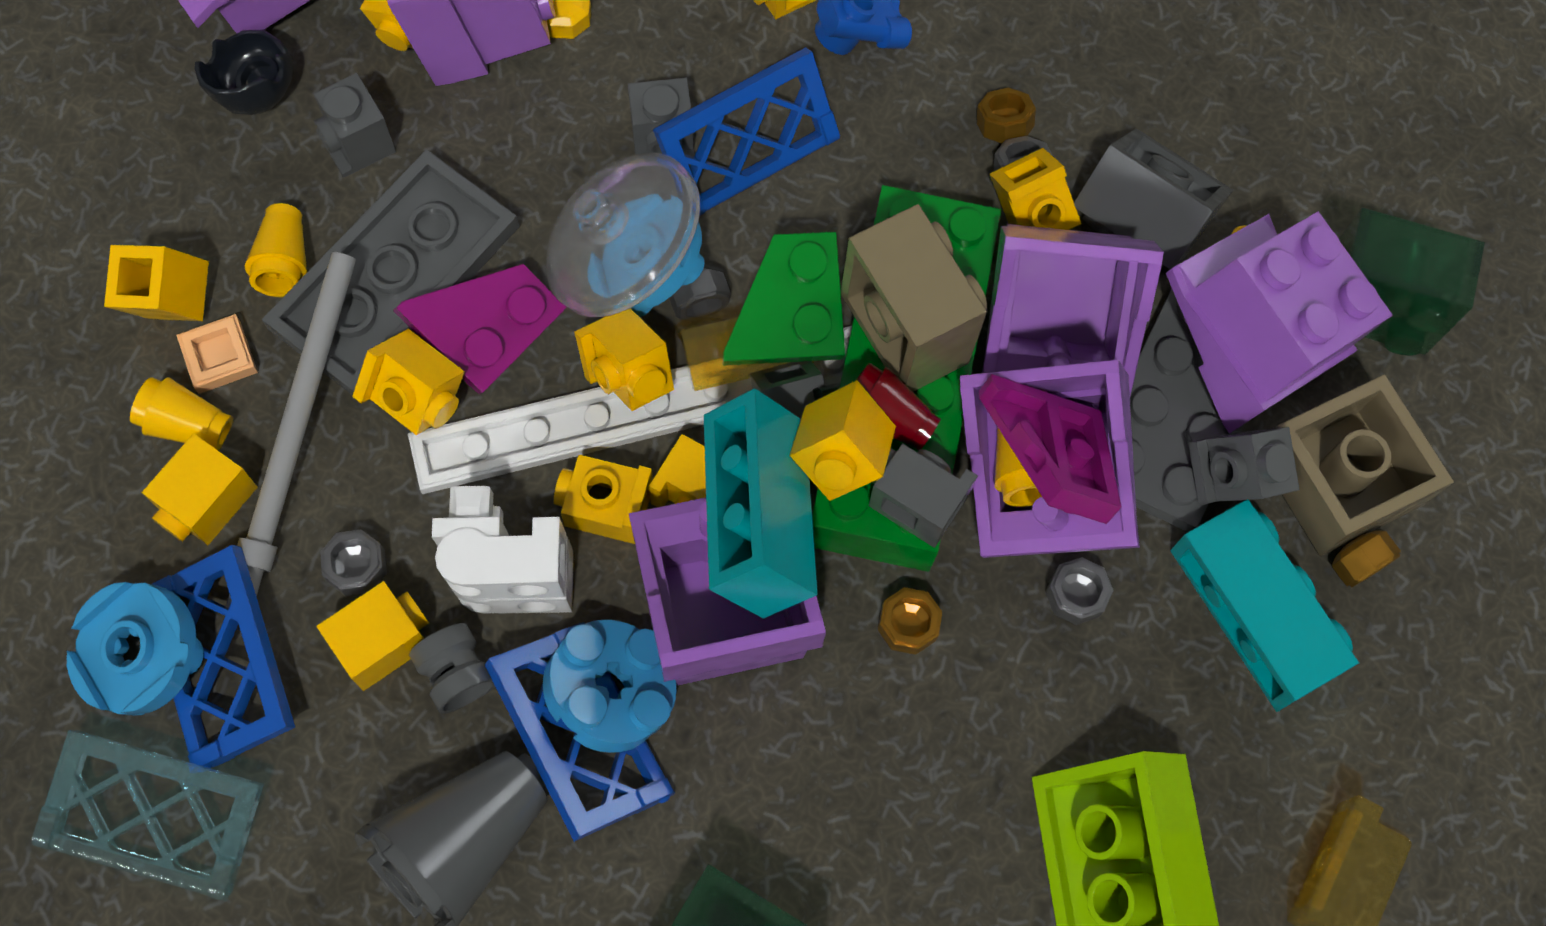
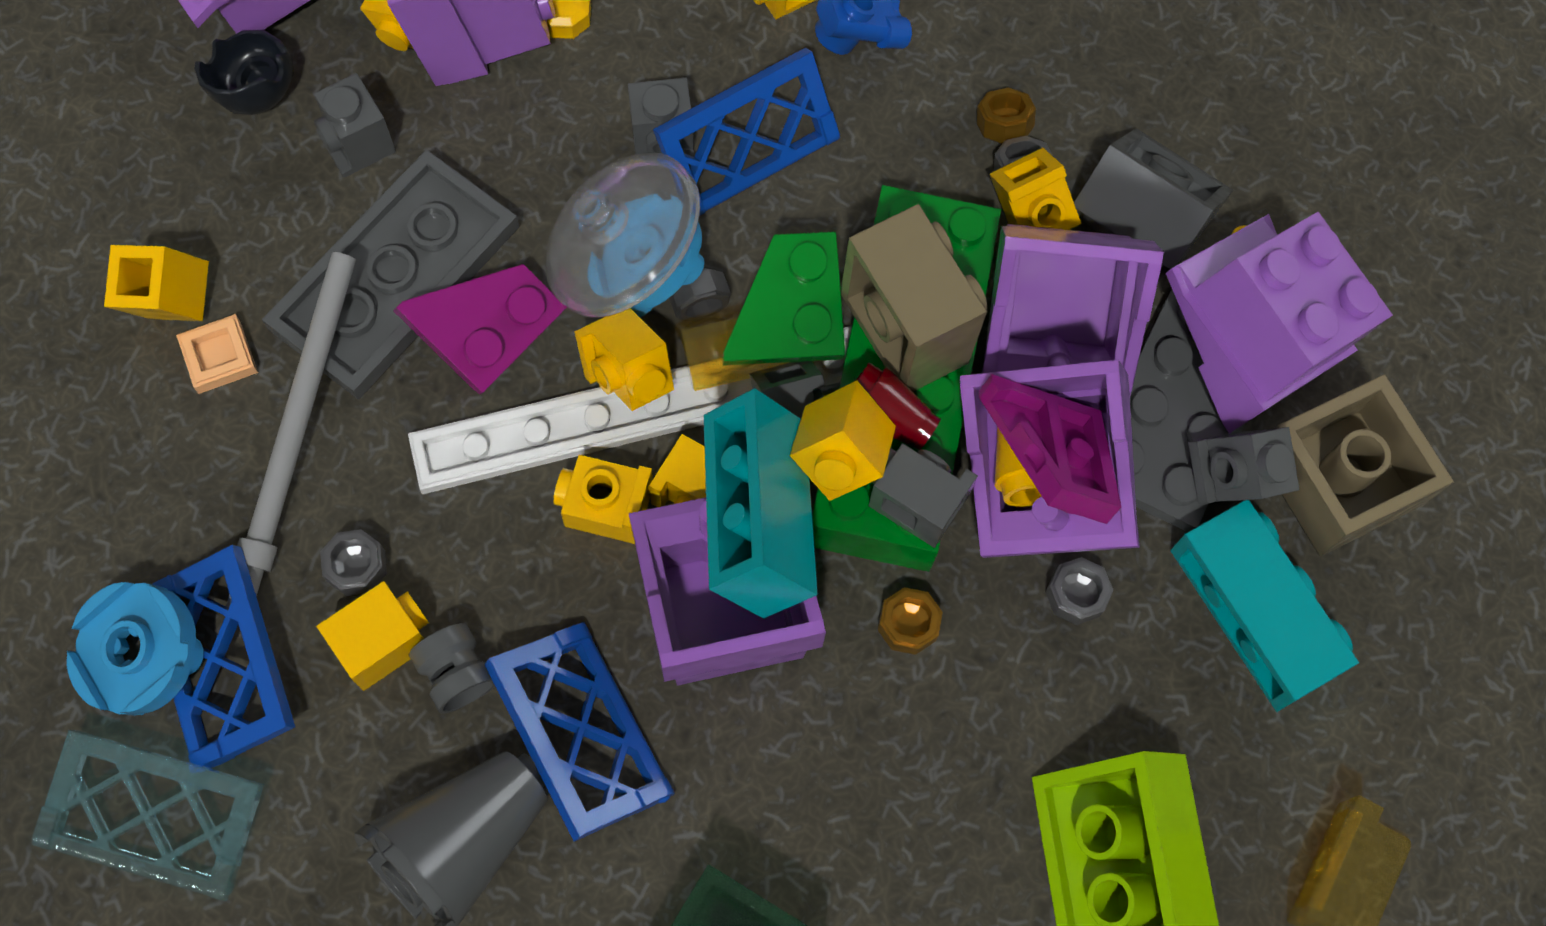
yellow cone [130,377,233,450] -> none
yellow brick [141,433,258,545] -> none
yellow cone [245,203,307,297] -> none
yellow brick [352,328,465,435] -> none
white hips [432,486,573,613] -> none
dark azure plate [543,620,677,753] -> none
pearl gold tile [1332,531,1401,588] -> none
clear green brick [1339,208,1485,356] -> none

